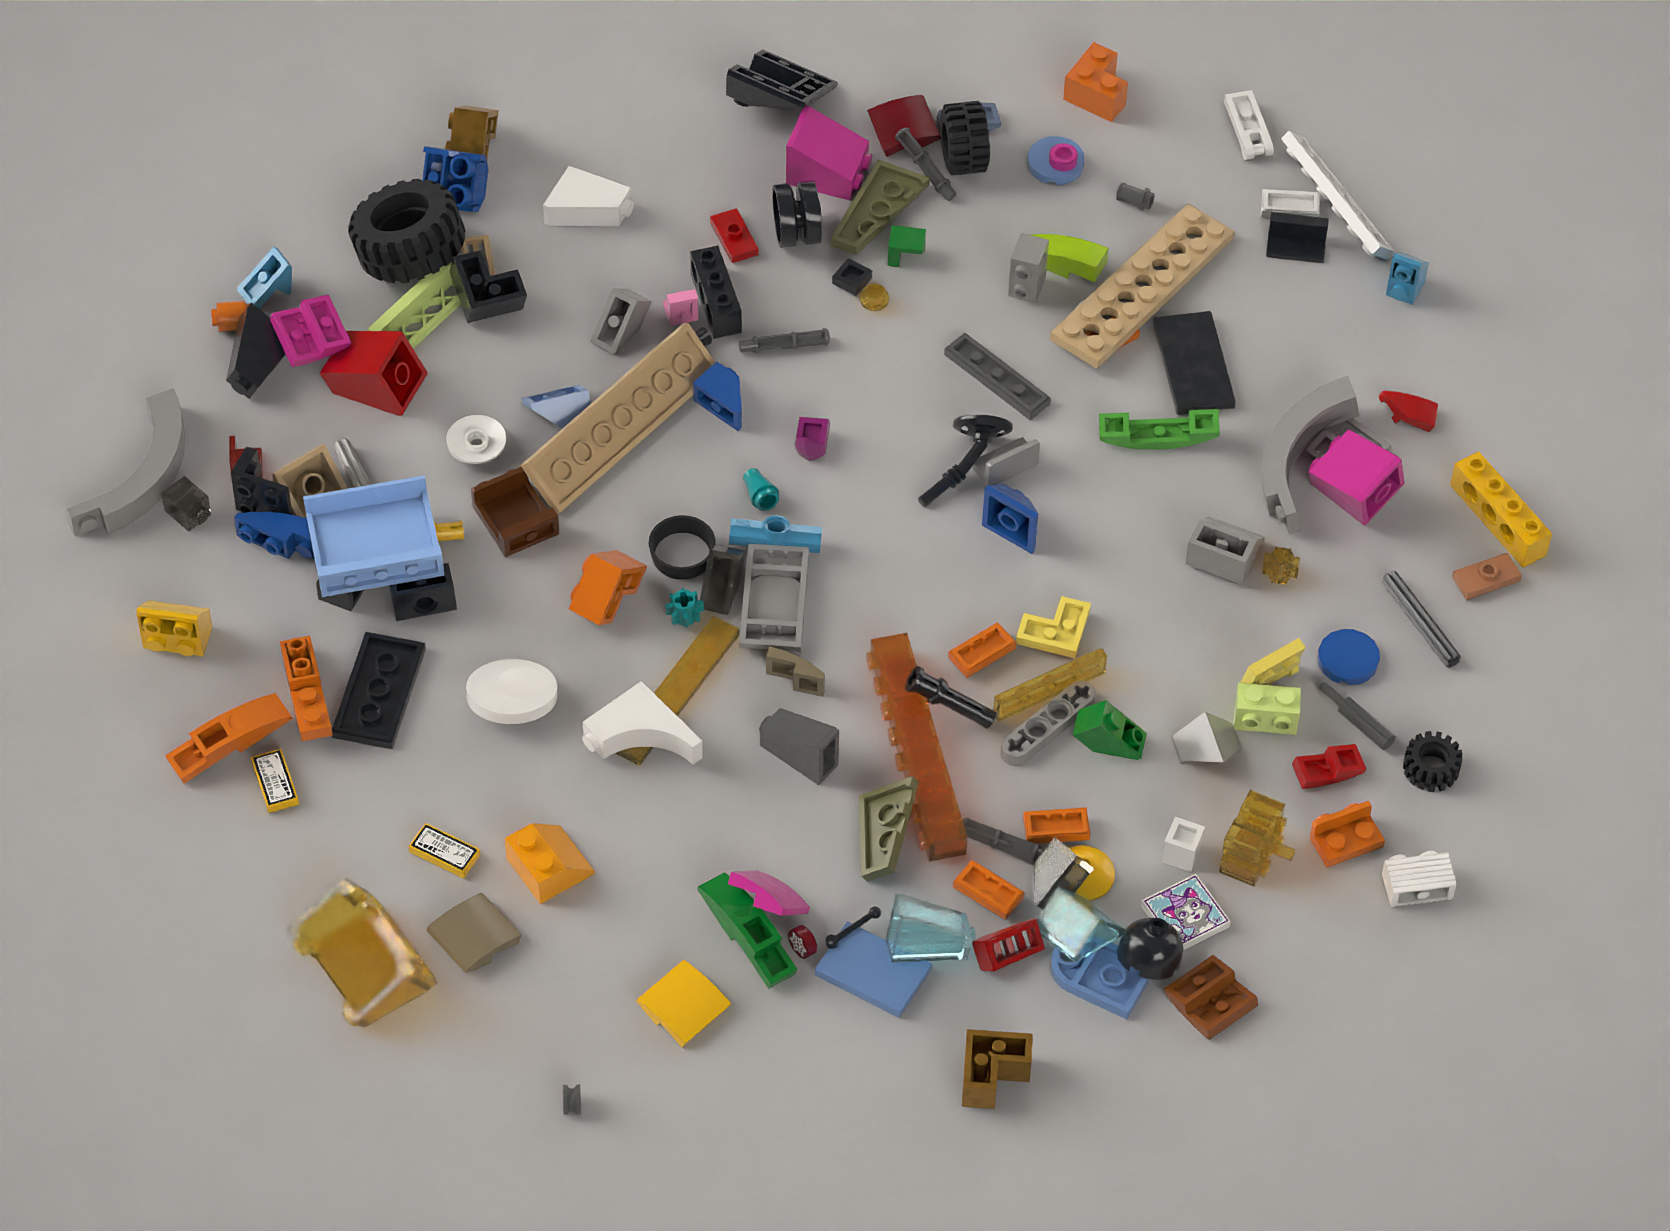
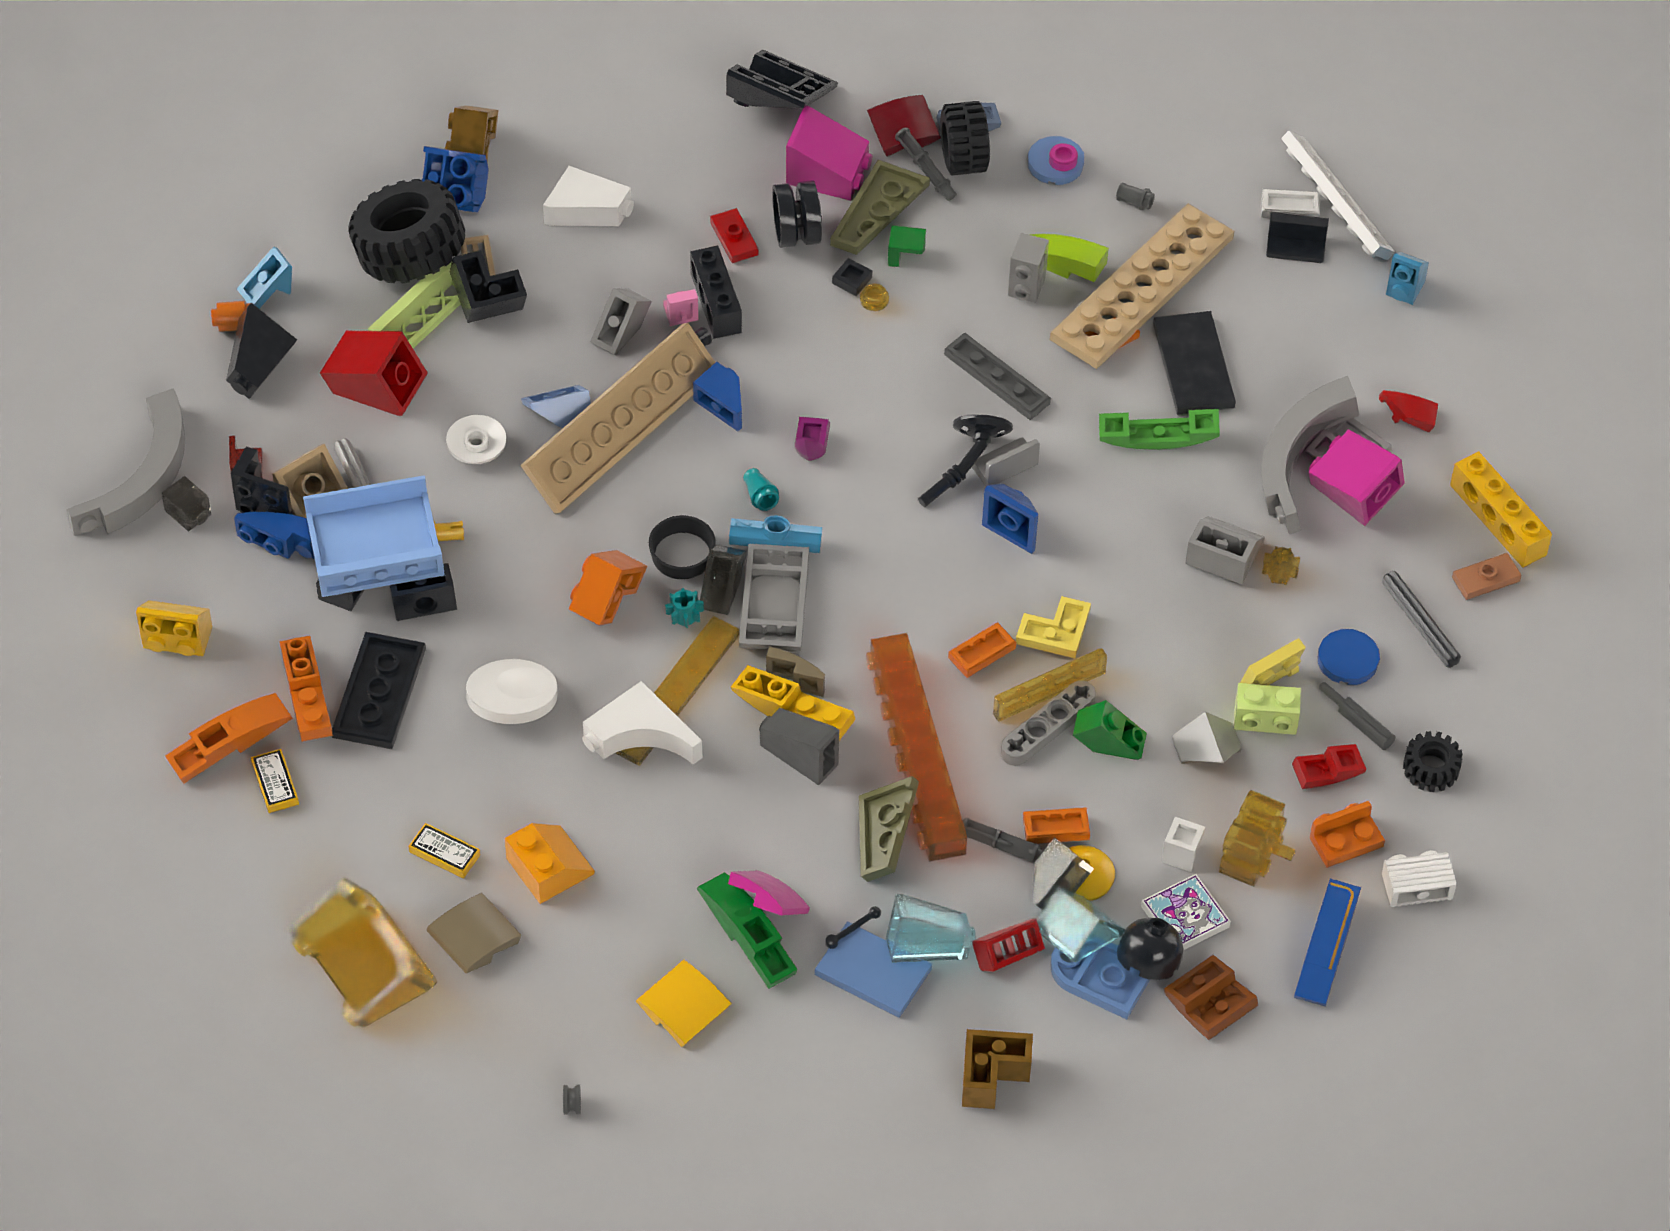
dark pink slope [270,295,351,368] -> none
reddish brown panel [471,467,559,558] -> none
dark grey piece [739,328,830,354] -> none
dark red tile [788,925,817,959] -> none
black pin [905,666,997,729] -> none
orange plate [953,860,1025,920] -> none
orange brick [1063,42,1128,122] -> none
white plate [1224,90,1274,160] -> none
none -> yellow slope [731,665,856,741]
none -> blue slope [1294,878,1361,1007]

